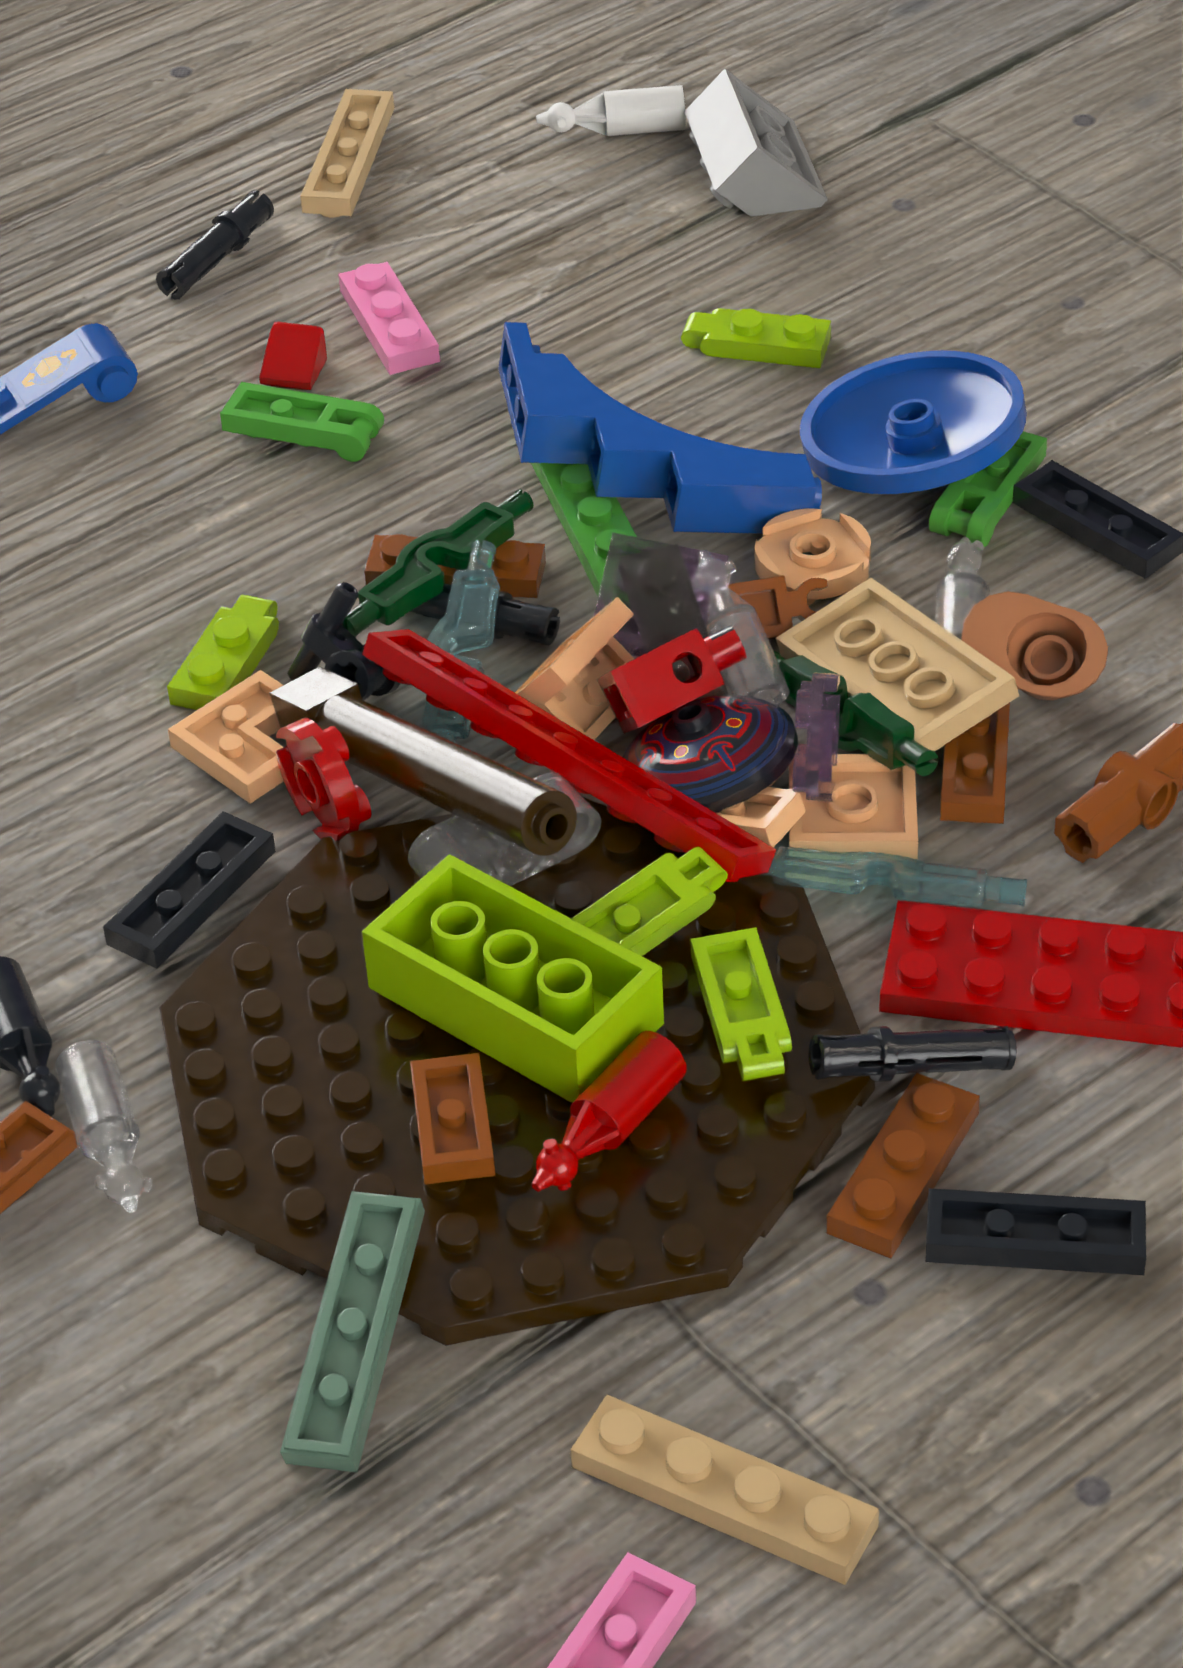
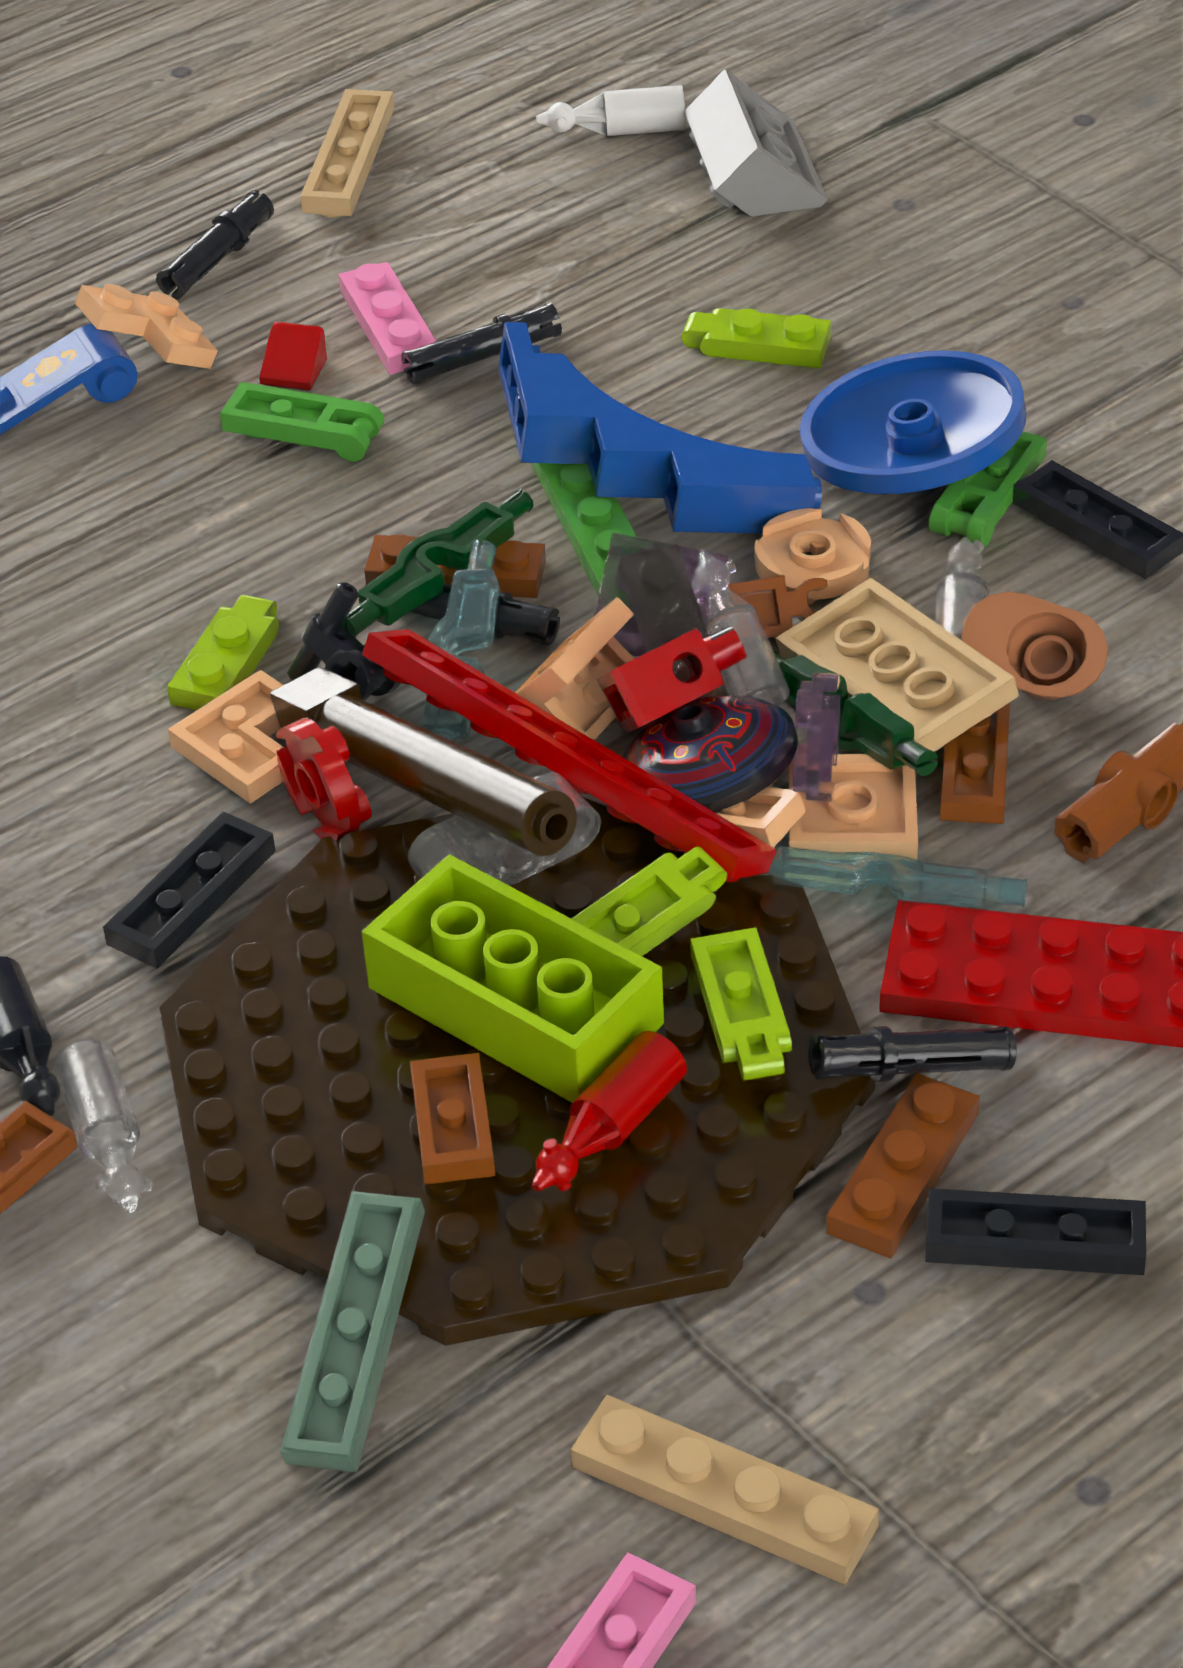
none -> light nougat plate [75,284,218,369]
none -> black pin [401,303,562,385]

